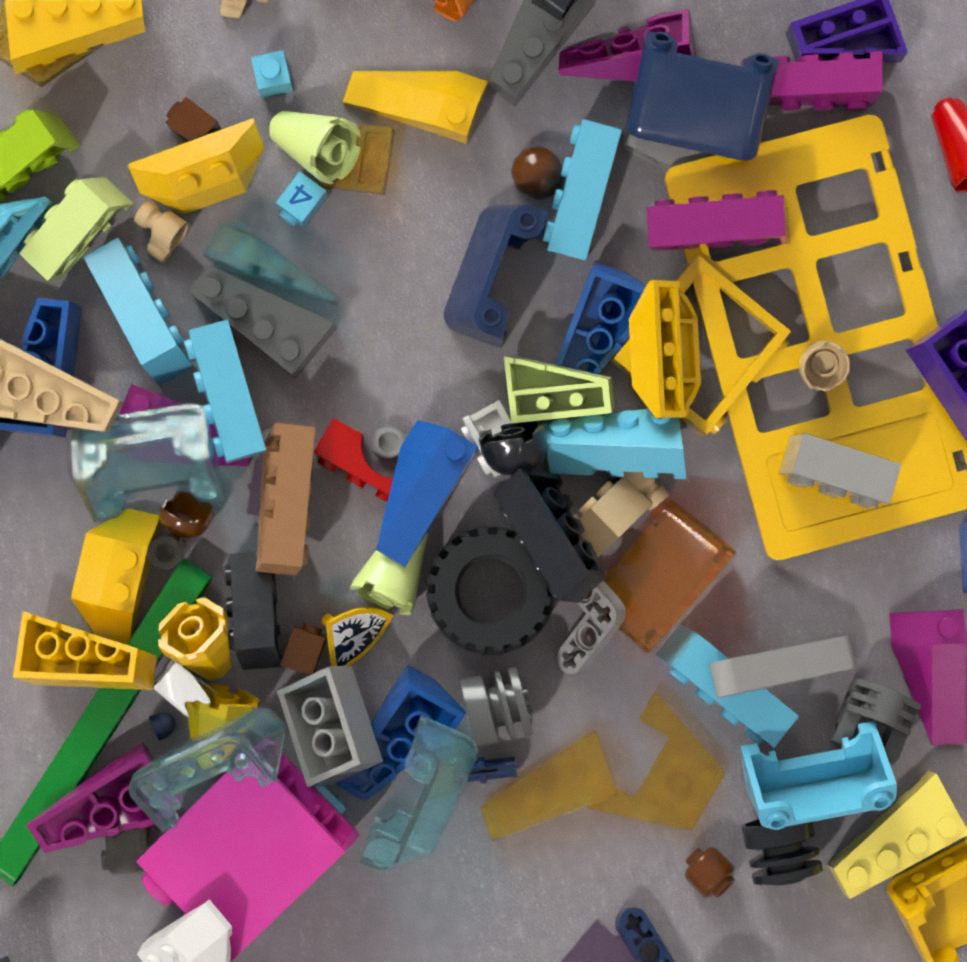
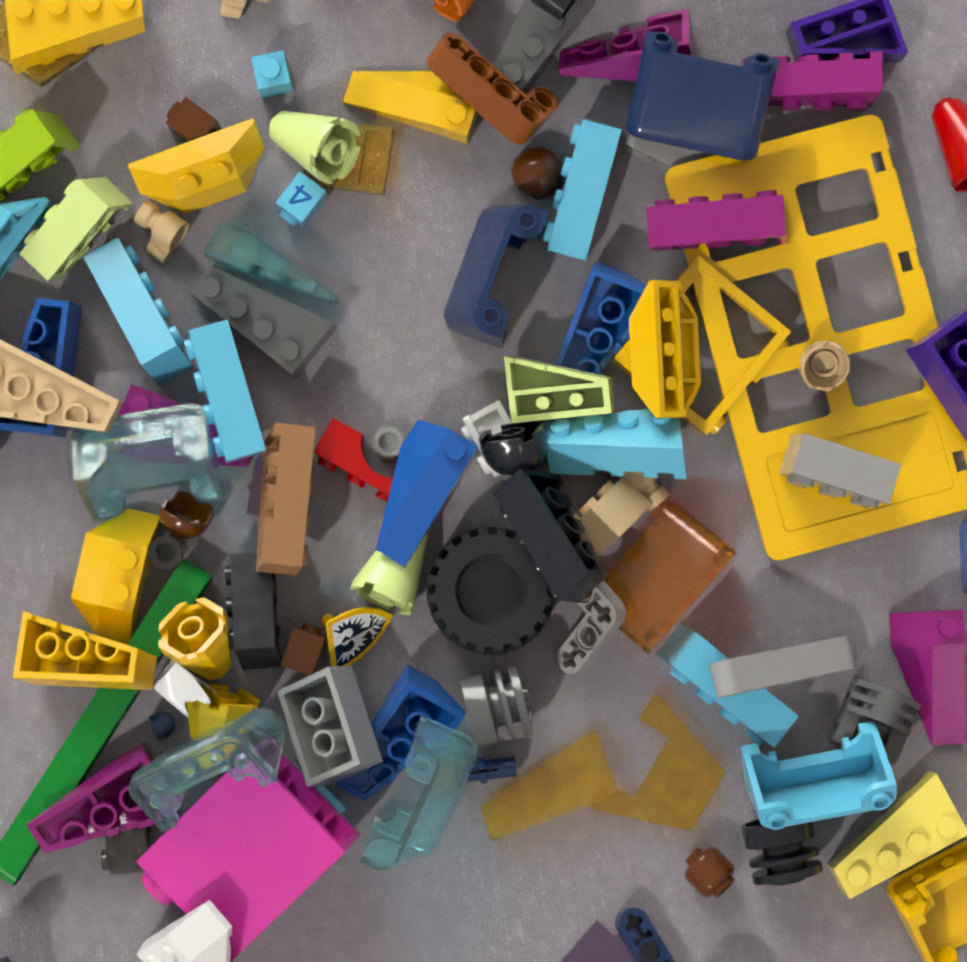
none -> dark orange beam [426,32,558,145]

